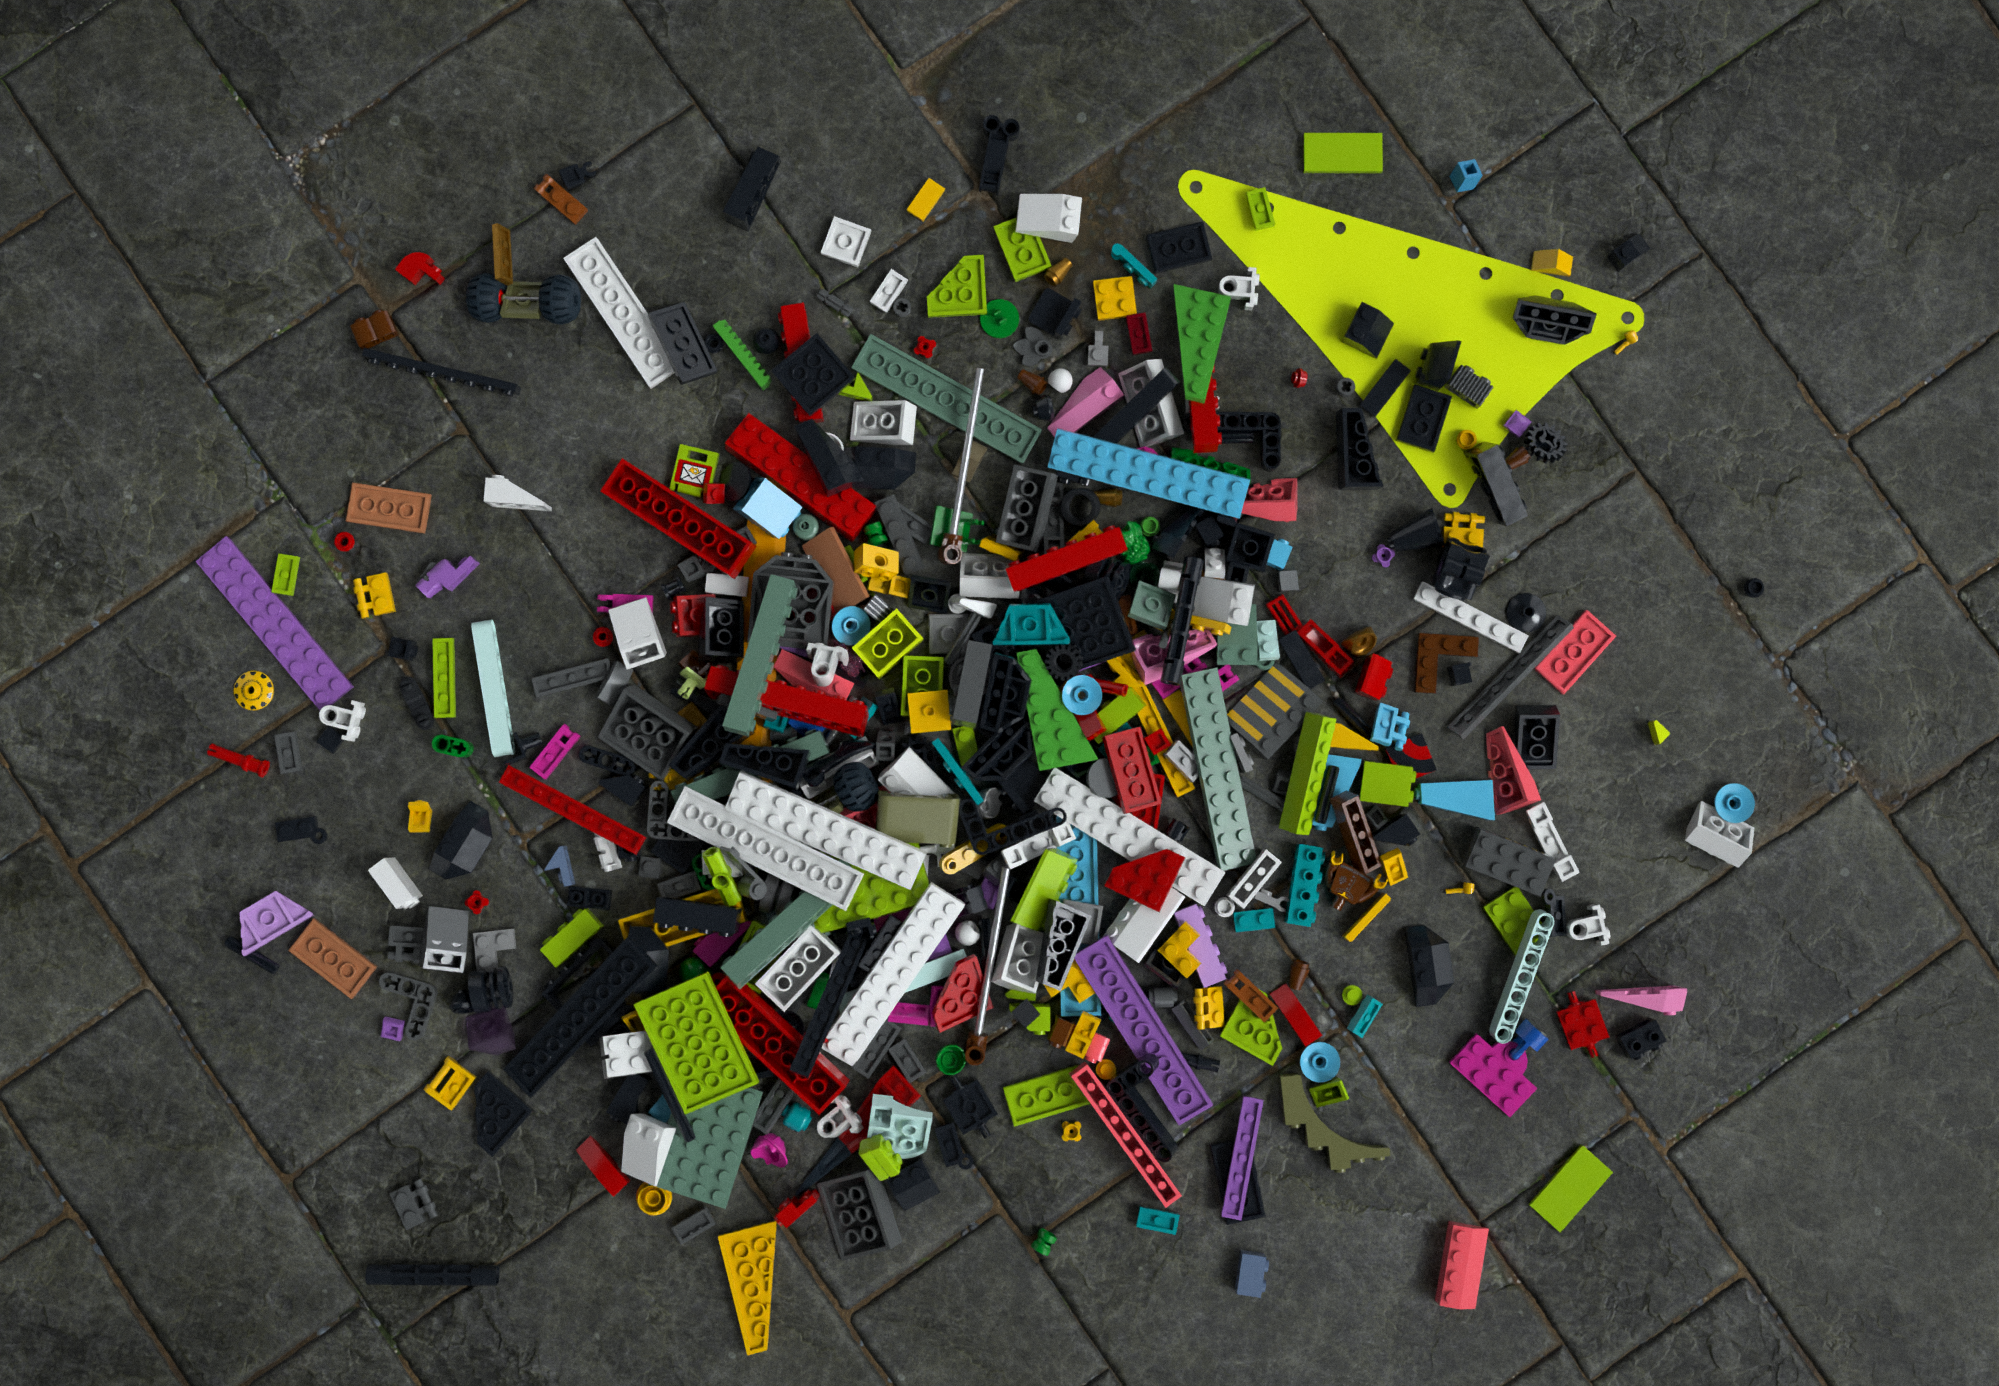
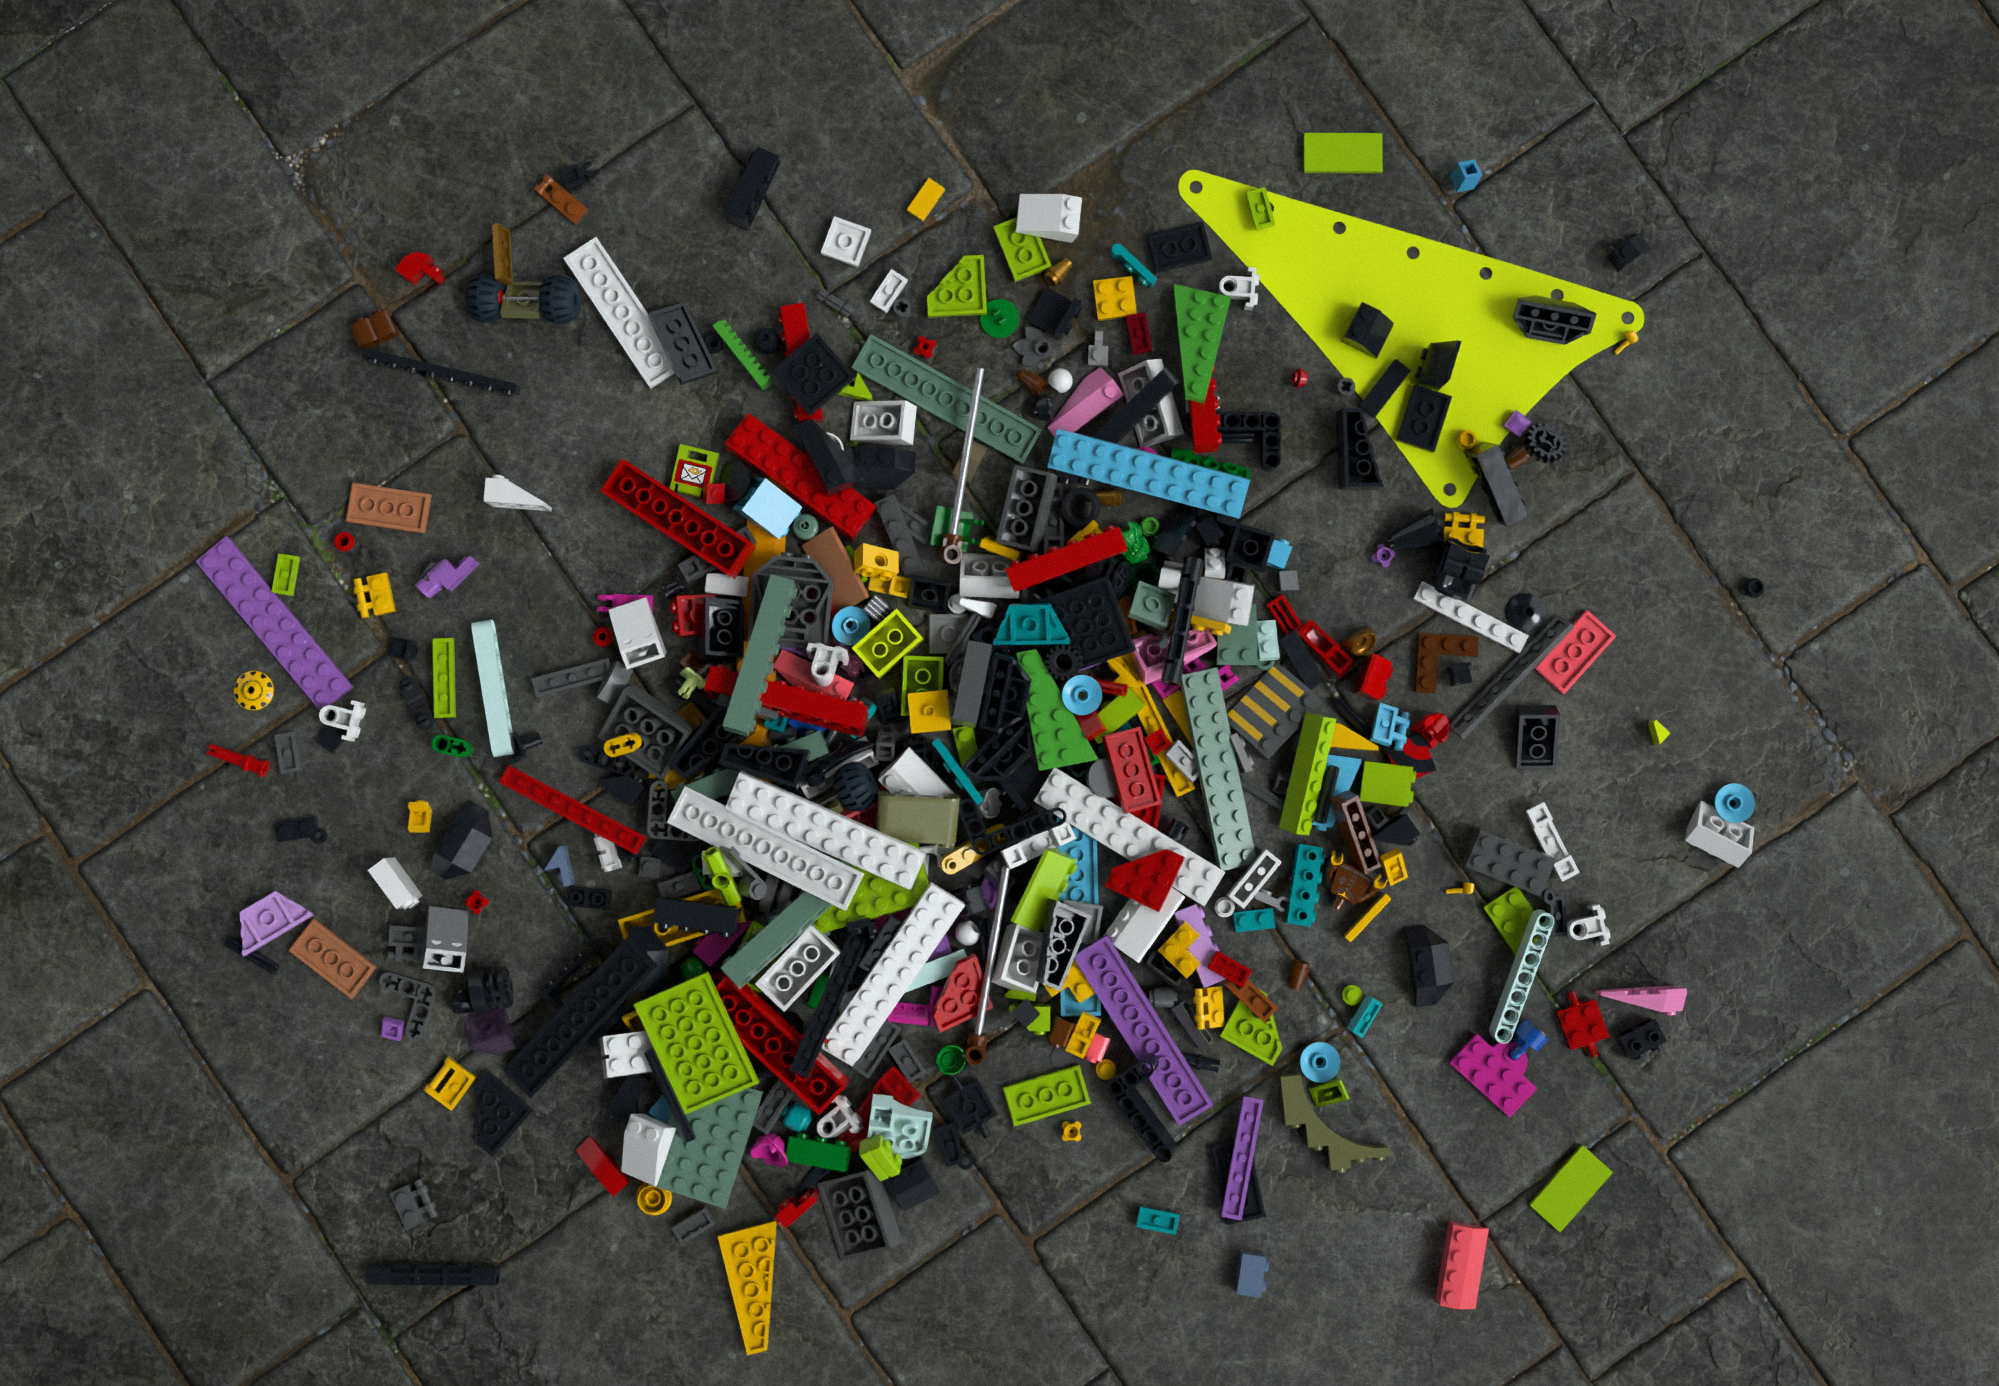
light grey plate [473,928,516,972] -> none
dark pink plate [529,724,581,780] -> none
lime brick [540,908,604,967] -> none
green wheel [863,522,888,546] -> none
black piece [979,115,1020,196] -> none
green wheel [1031,1228,1058,1256] -> none
coral brick [1069,1062,1182,1208] -> none
coral wedge [1241,478,1297,522] -> none
red slope [1269,983,1322,1047] -> none
medium azure slope [1414,780,1495,820] -> none
dark grey brick [1445,365,1493,409] -> none
coral wedge [1486,726,1541,815] -> none
yellow slope [1531,249,1573,277] -> none
none -> yellow beam [604,733,642,757]
none -> green brick [786,1132,852,1172]
none -> red plate [1207,951,1252,988]
none -> red brick [1410,712,1449,749]

